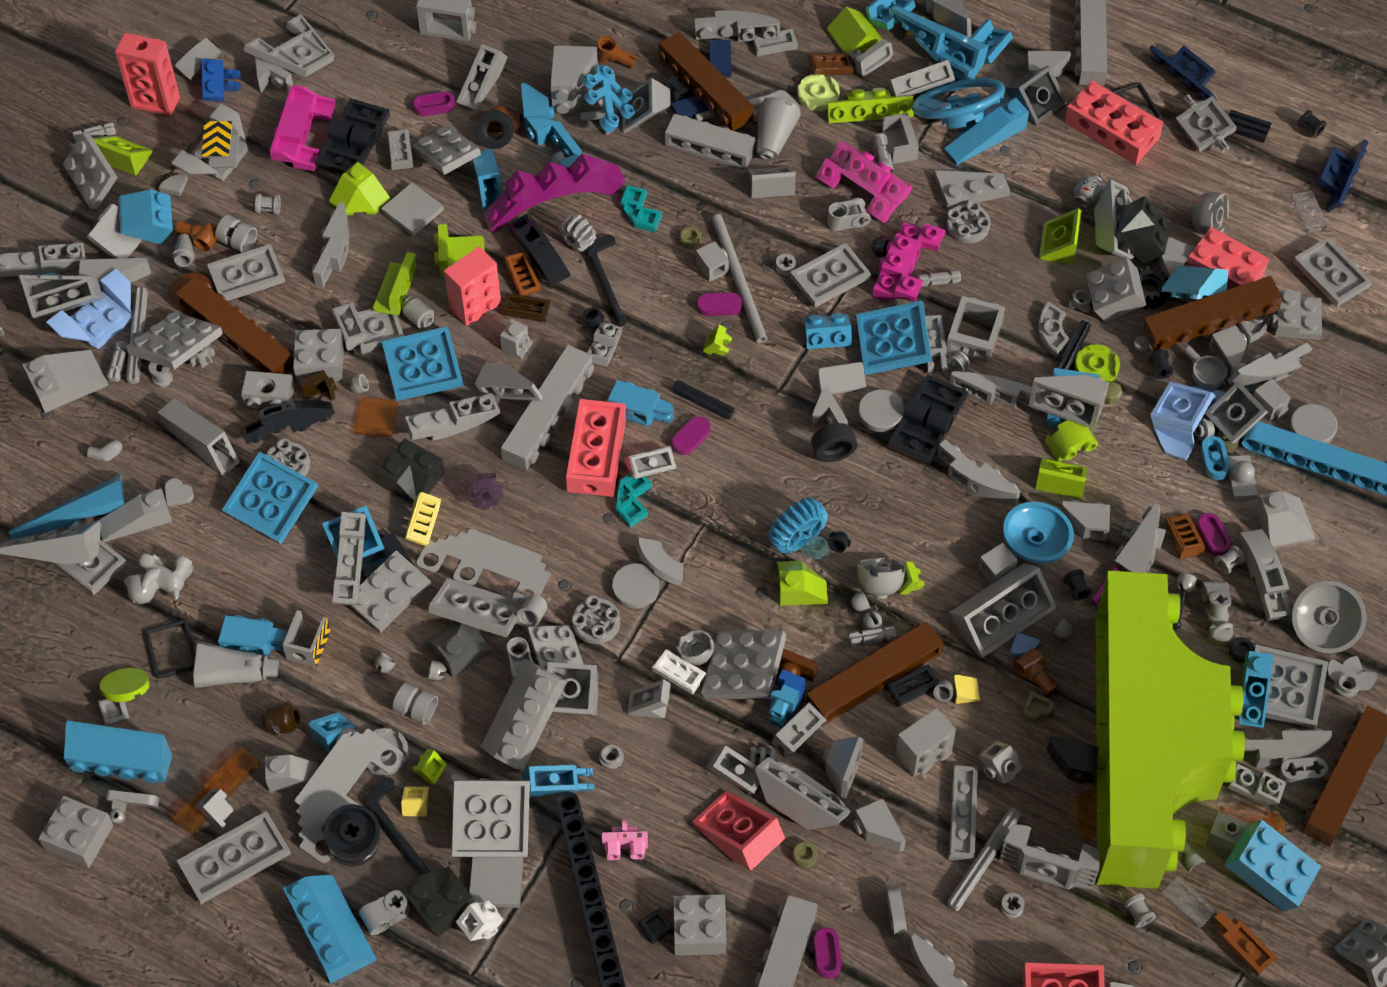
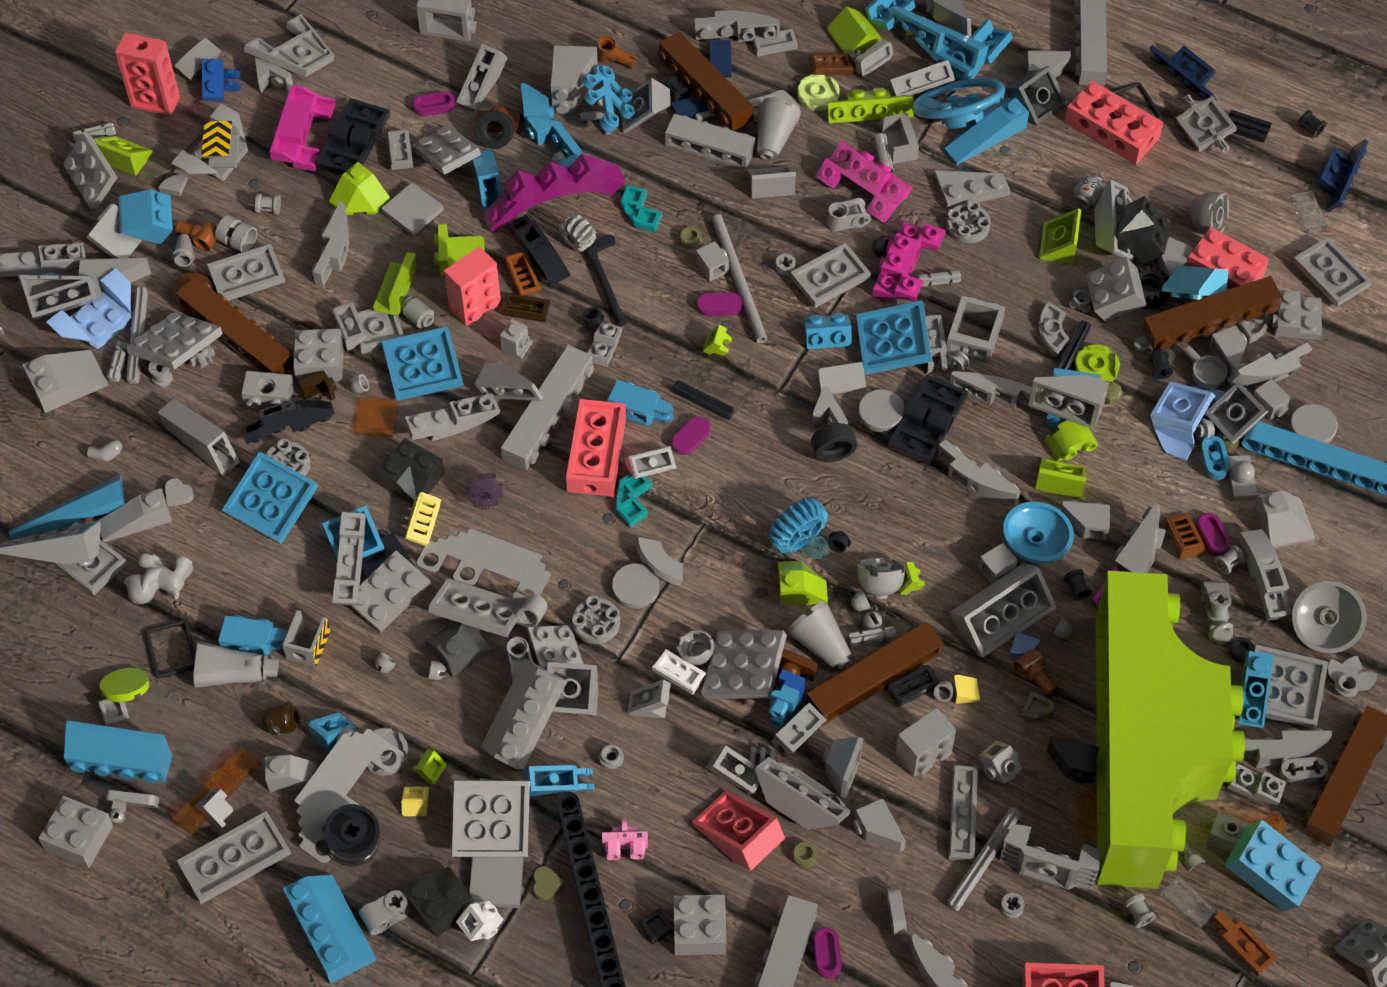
black piece [366,777,431,876] -> none
light grey wheel [393,682,438,725] -> none
light grey hinge [1173,573,1197,629] -> none
none -> olive tile [534,866,564,901]
none -> light grey cone [788,601,851,670]

